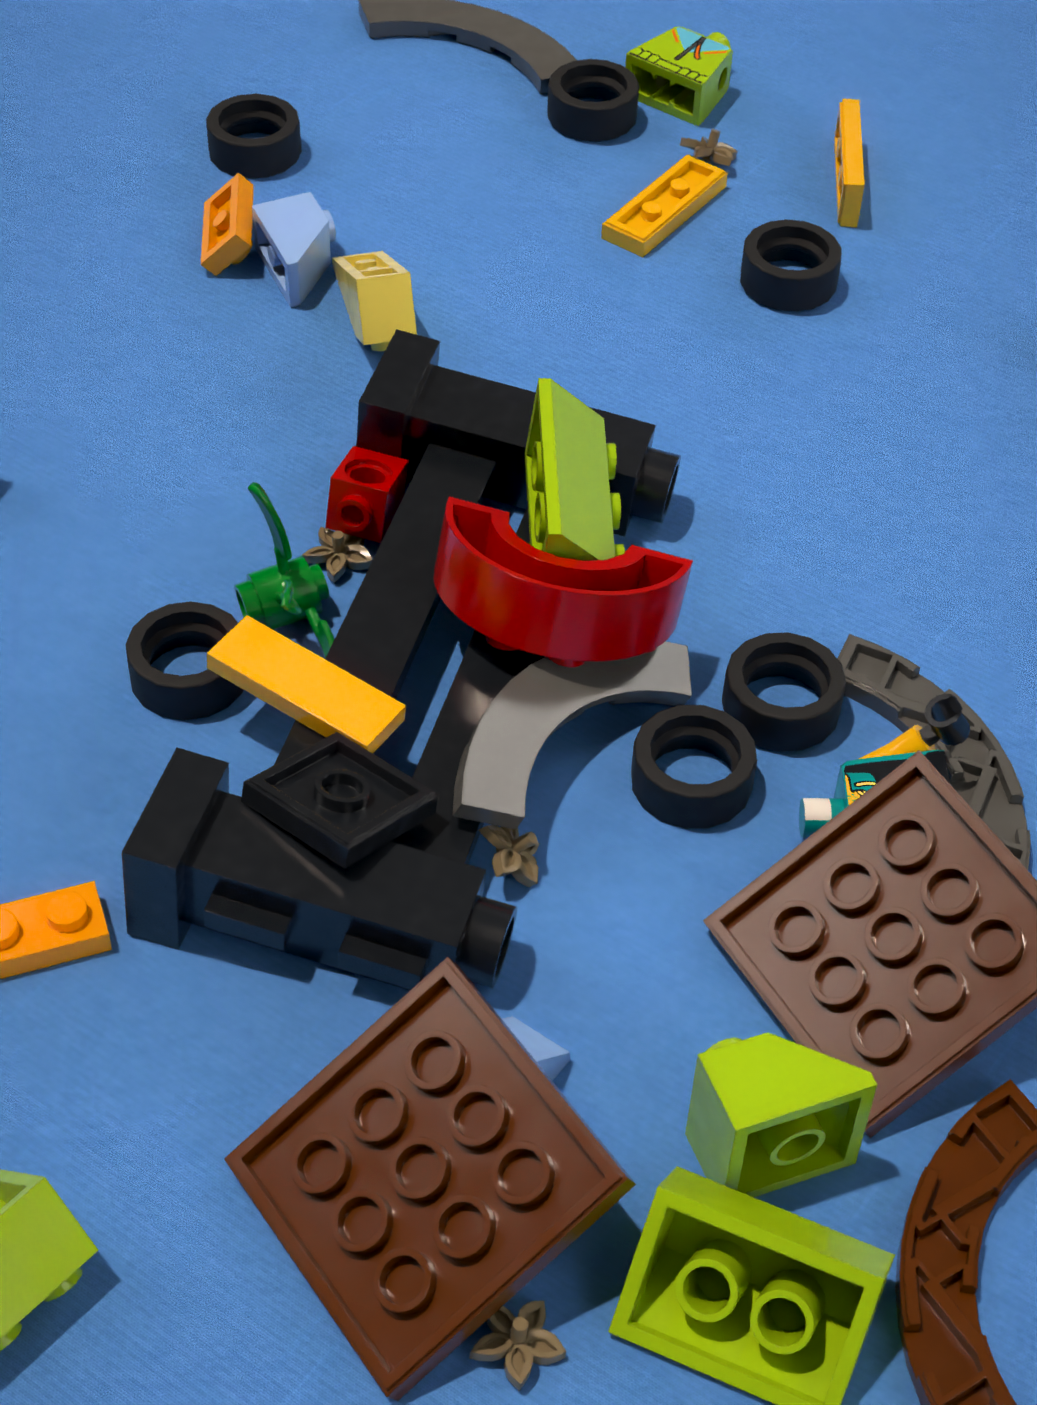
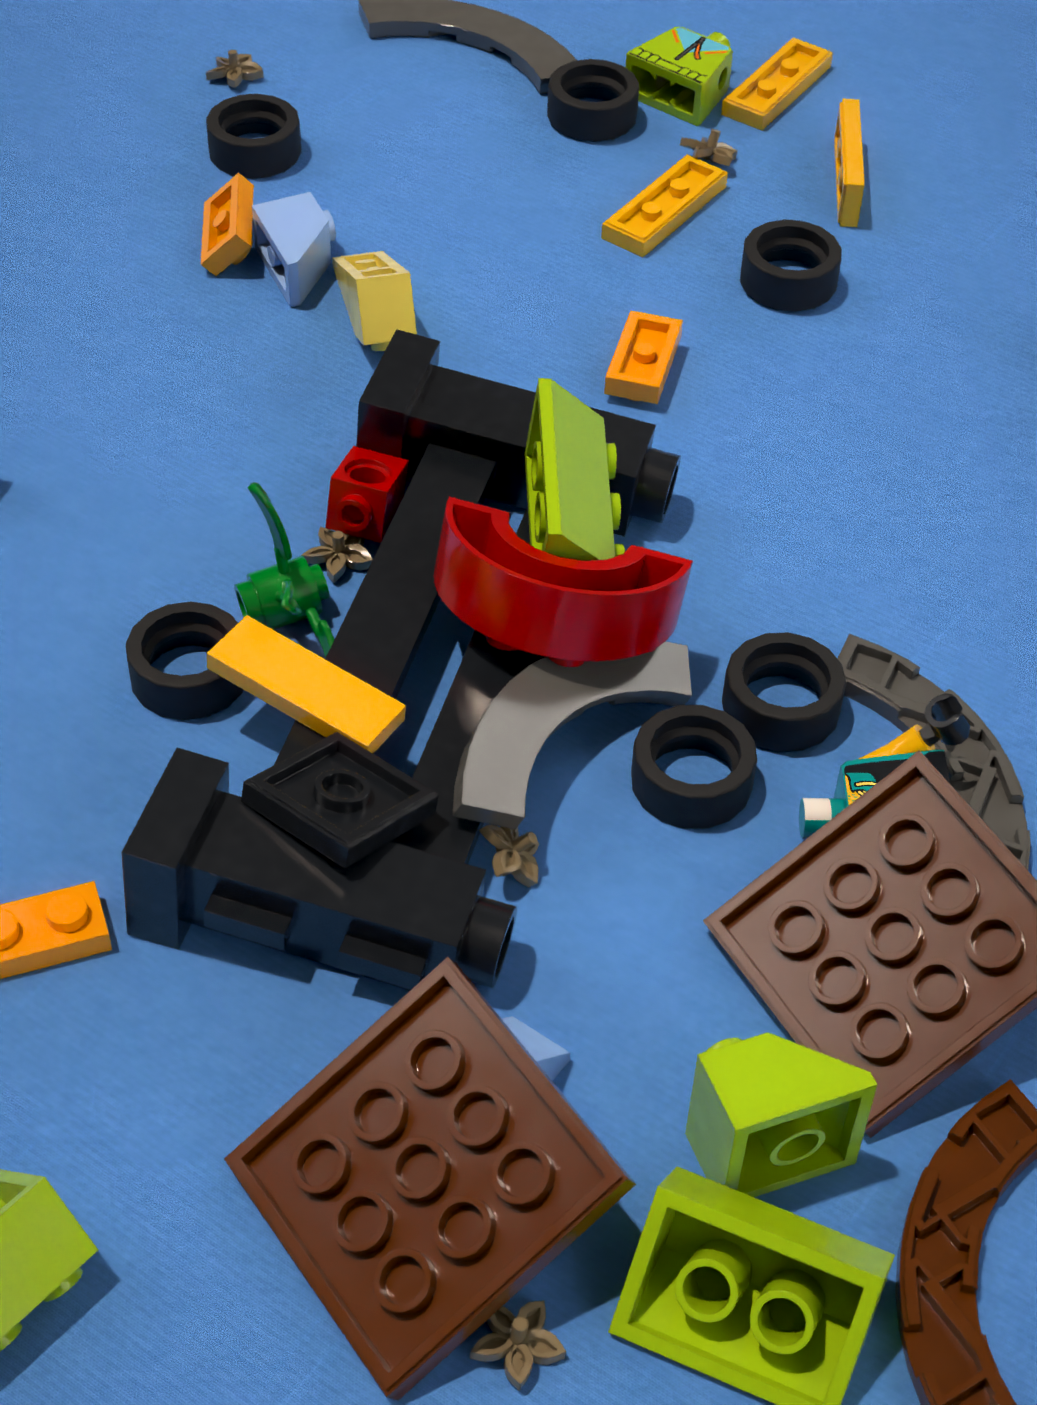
none -> dark tan plant [206,50,264,88]
none -> light orange plate [604,310,683,404]
none -> yellow tile [721,38,833,131]

